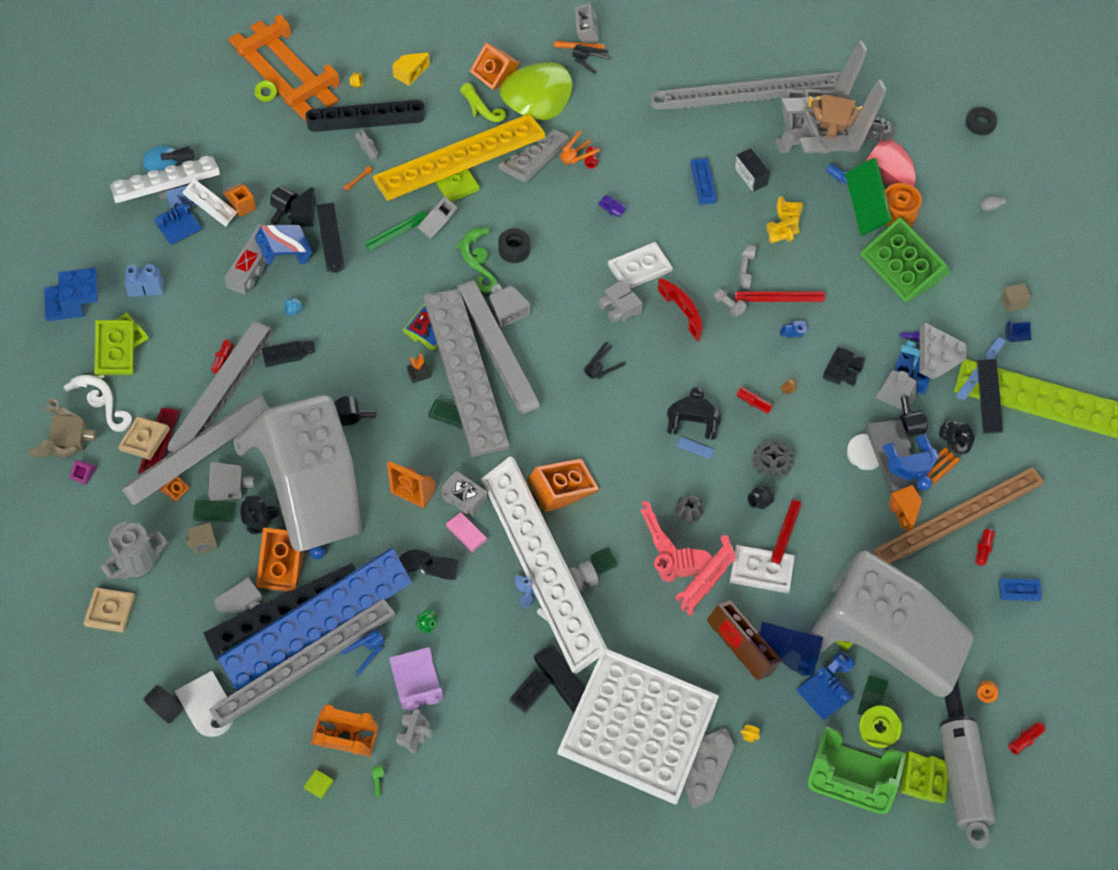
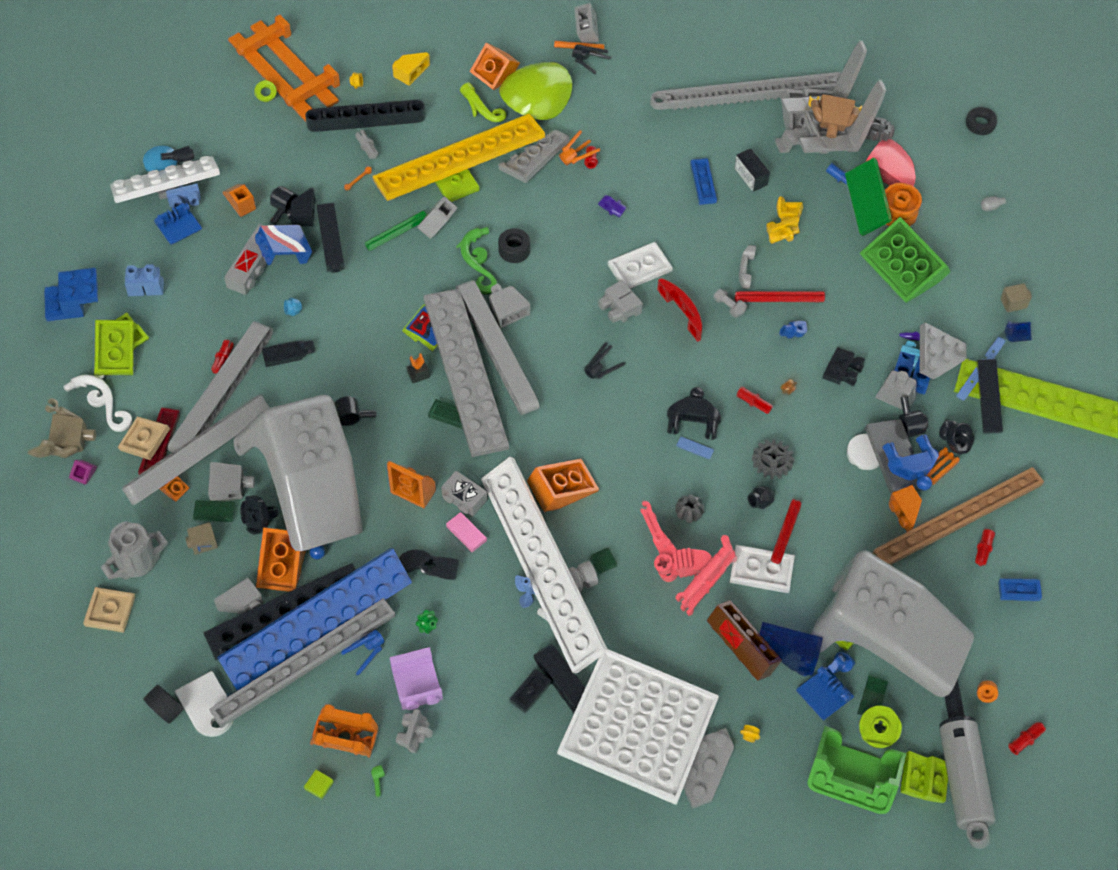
white plate [183,179,237,227] -> none

